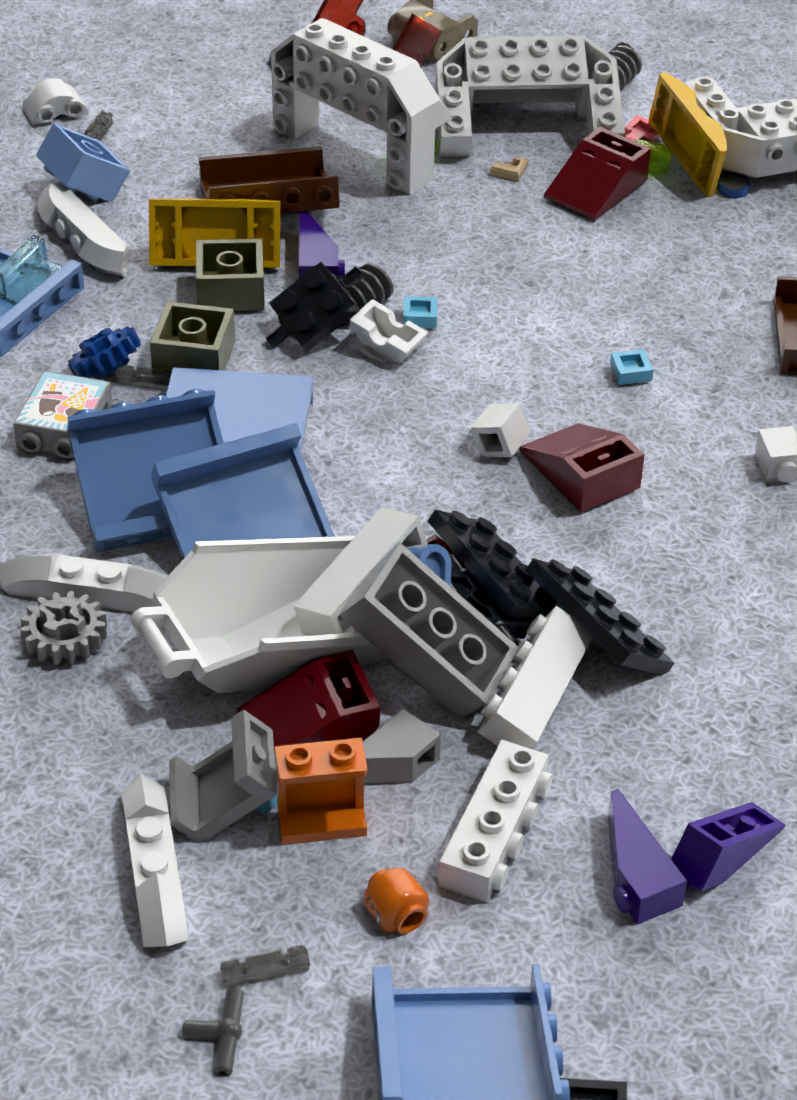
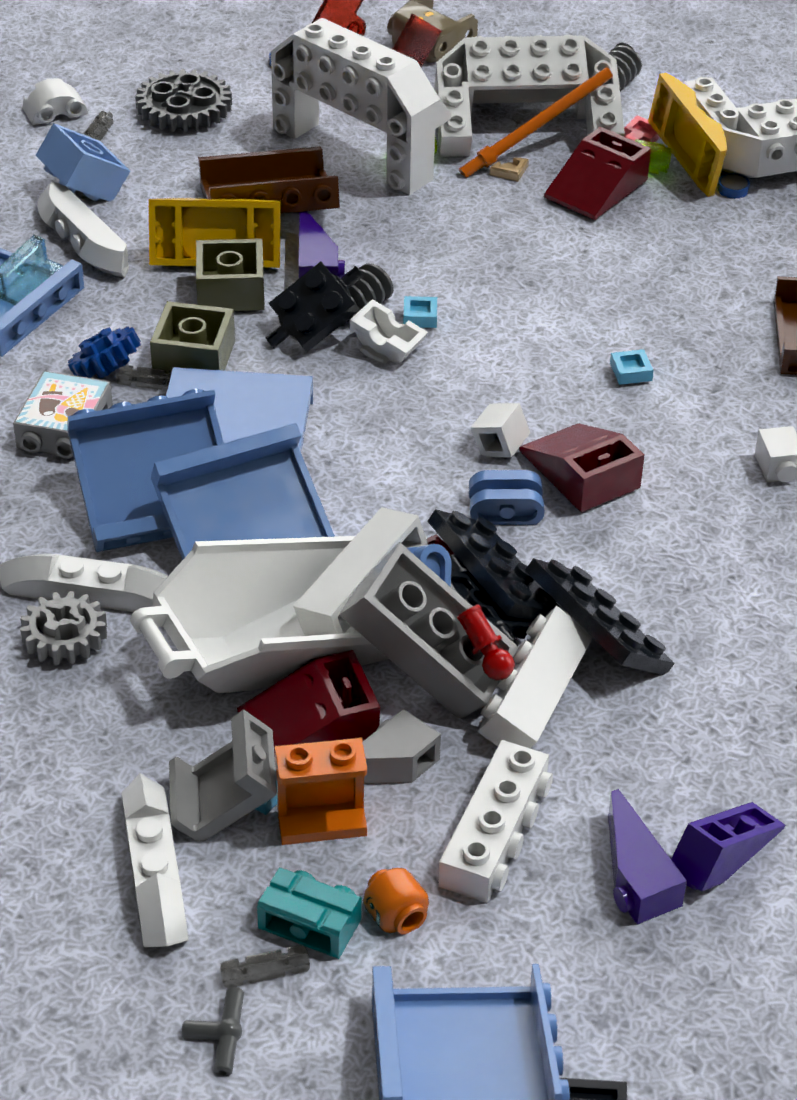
none -> dark grey gear [135,69,232,132]
none -> teal brick [257,867,362,959]
none -> red pin [456,604,515,681]
none -> orange bar [459,67,613,178]
none -> medium blue brick [469,470,545,525]

